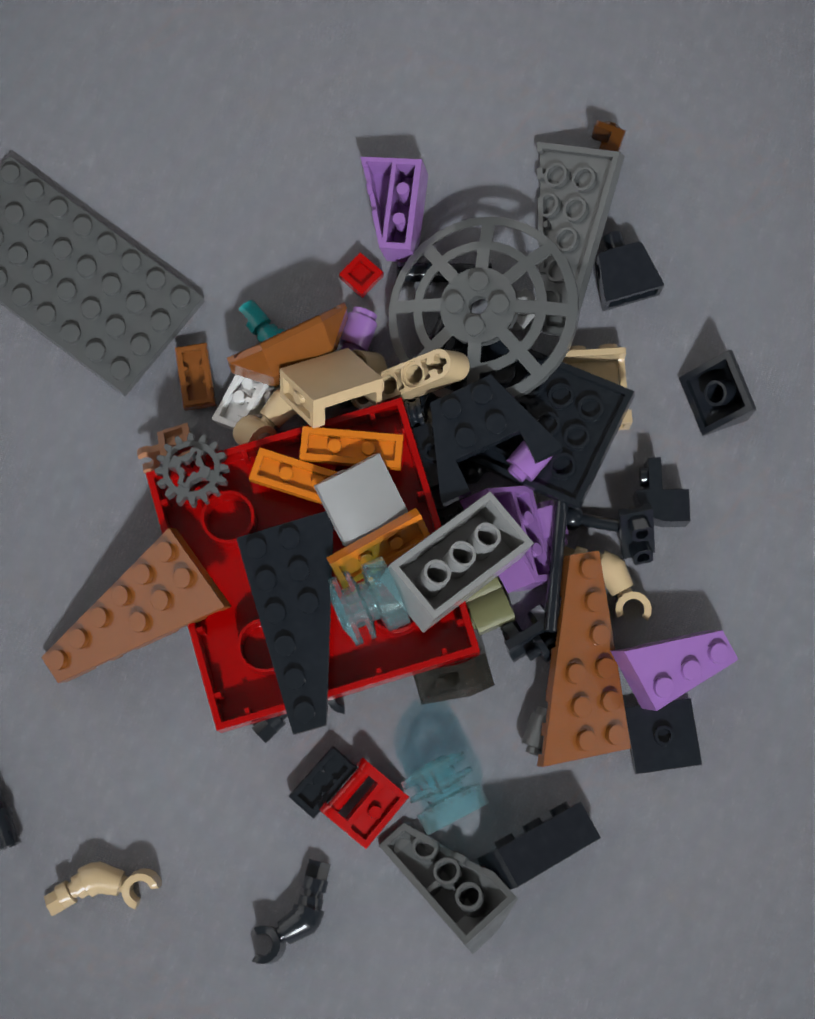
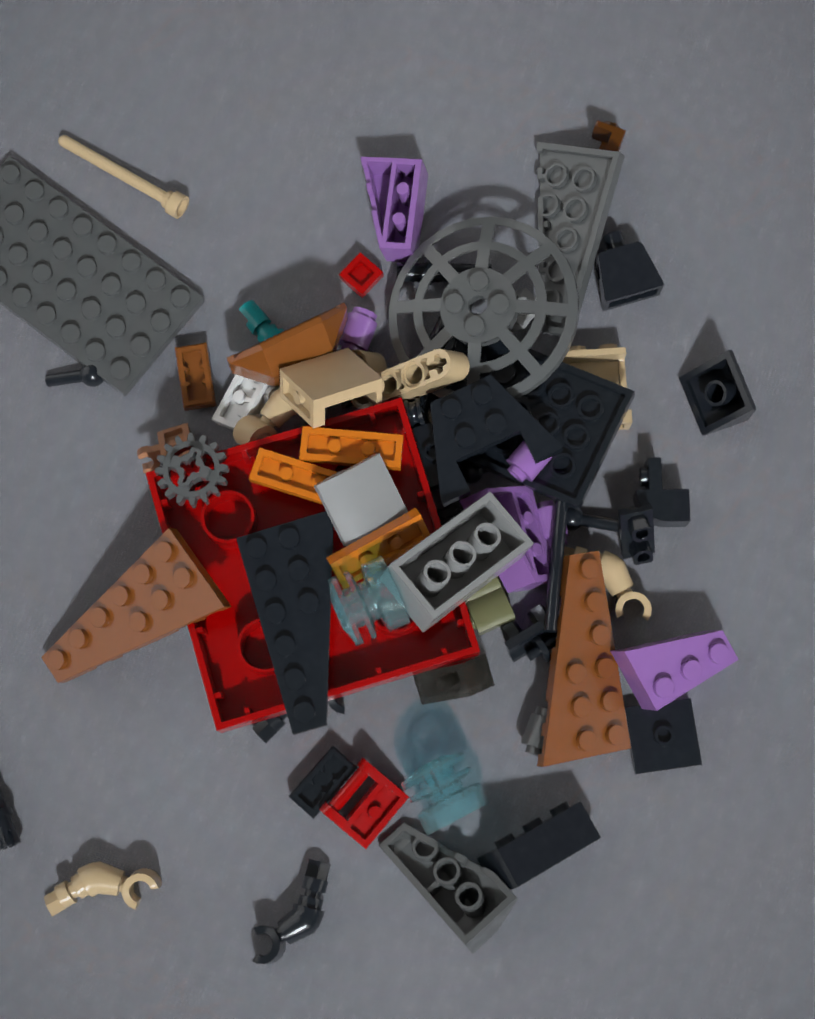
none -> black bar [45,365,103,387]
none -> tan piece [58,135,189,219]

